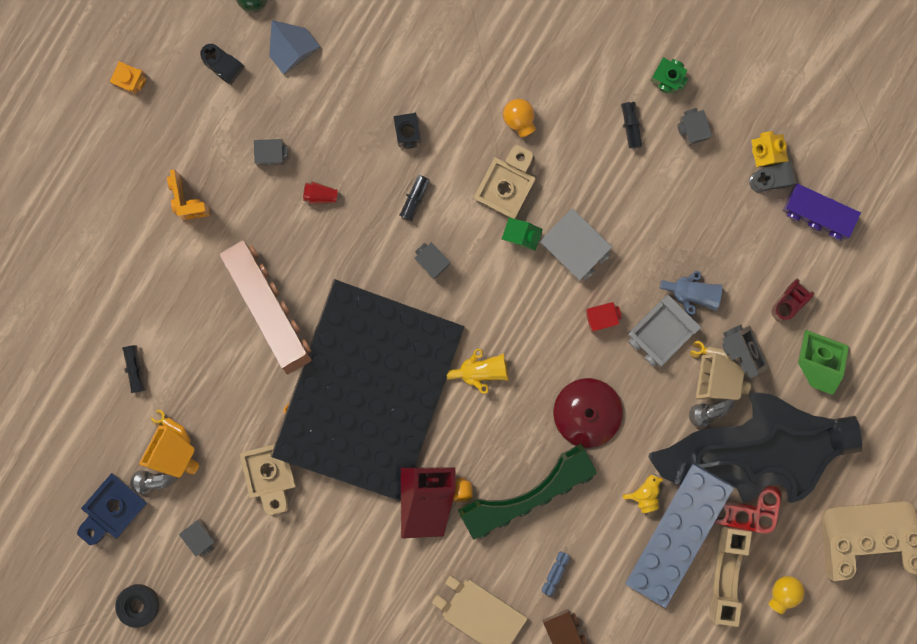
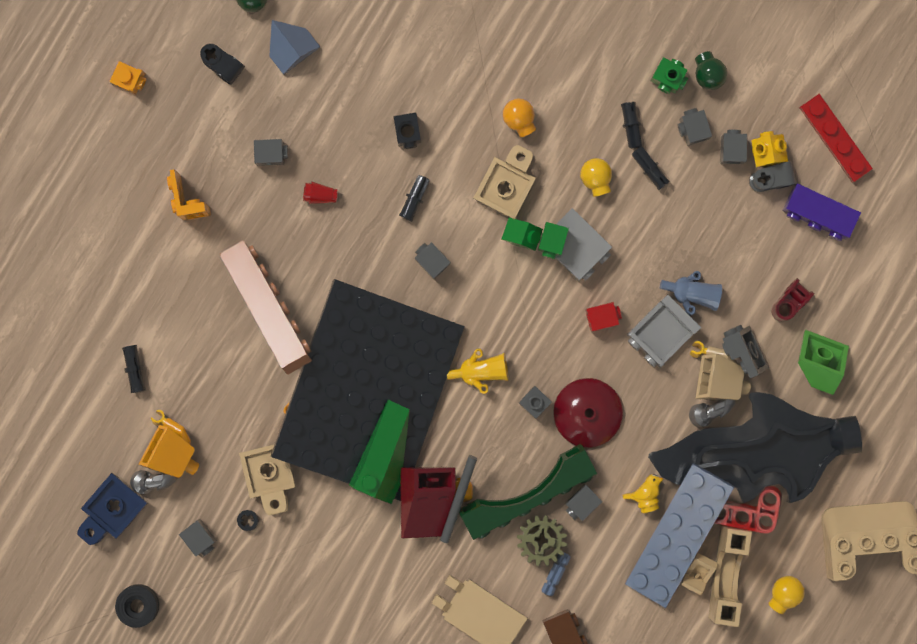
none -> black bush [237,510,259,531]
none -> green wedge [349,400,410,504]
none -> dark grey bar [440,455,477,543]
none -> olive gear [517,515,568,567]
none -> dark grey brick [518,386,552,419]
none -> green brick [538,222,569,259]
none -> dark grey brick [565,484,602,521]
none -> yellow piece [580,158,612,197]
none -> black axle [632,147,670,190]
none -> tan bracket [681,553,718,595]
none -> dark green piece [695,51,728,90]
none -> dark grey brick [720,130,747,164]
none -> red plate [799,94,873,183]

